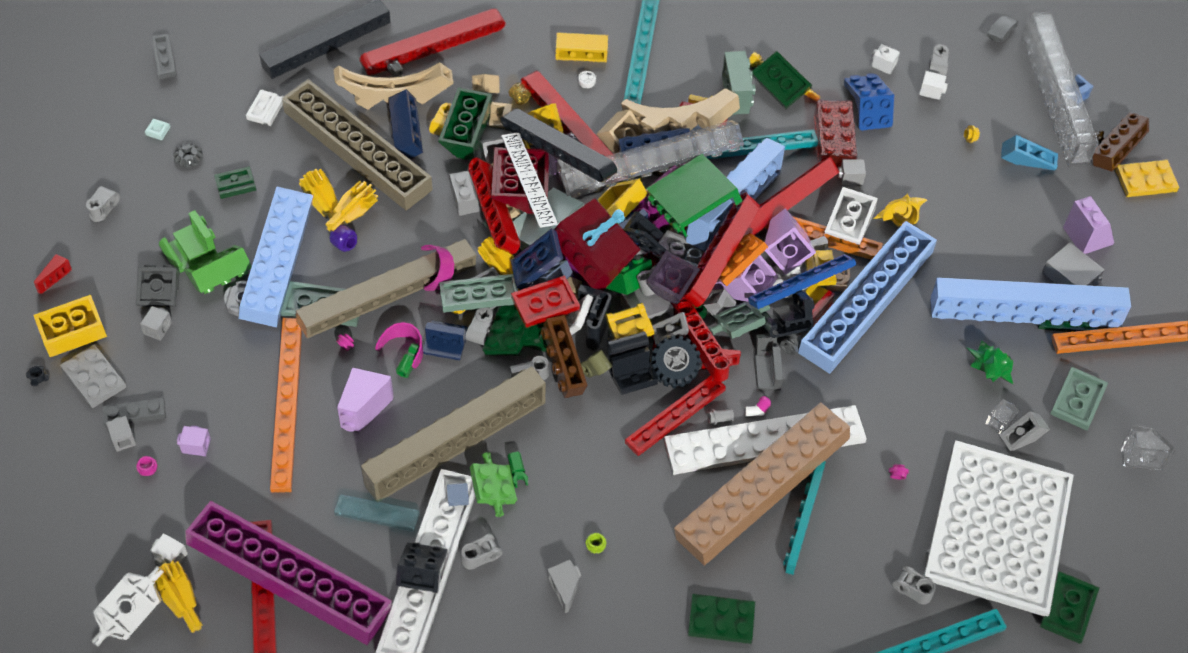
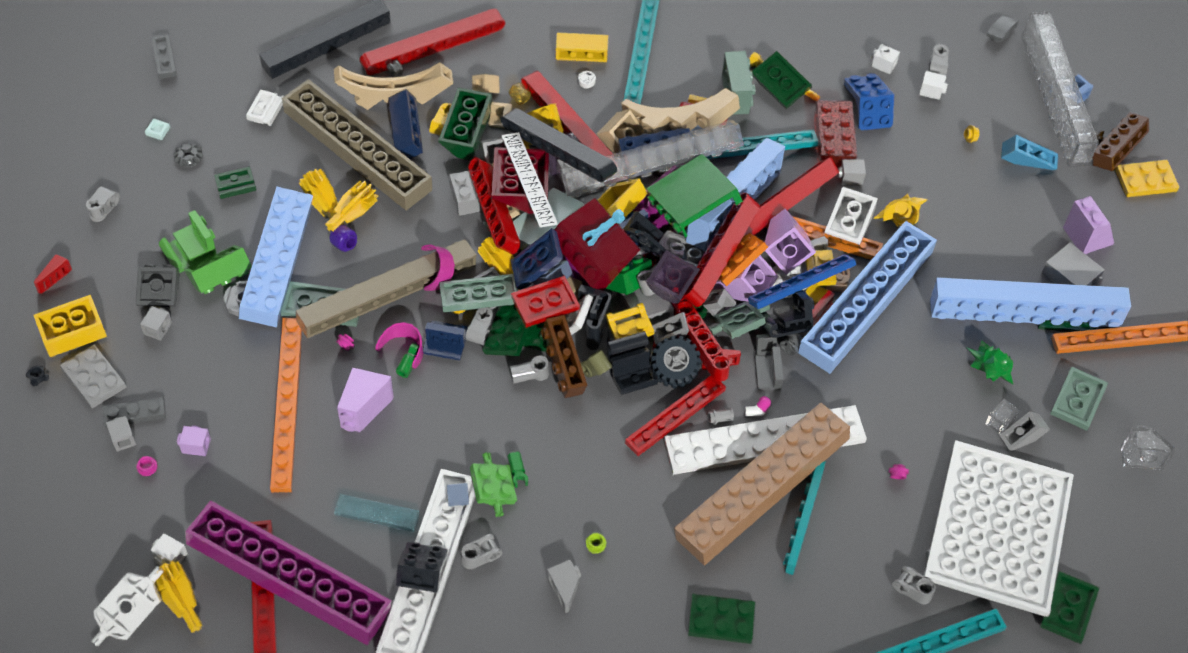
dark tan brick [361,366,546,503] -> none

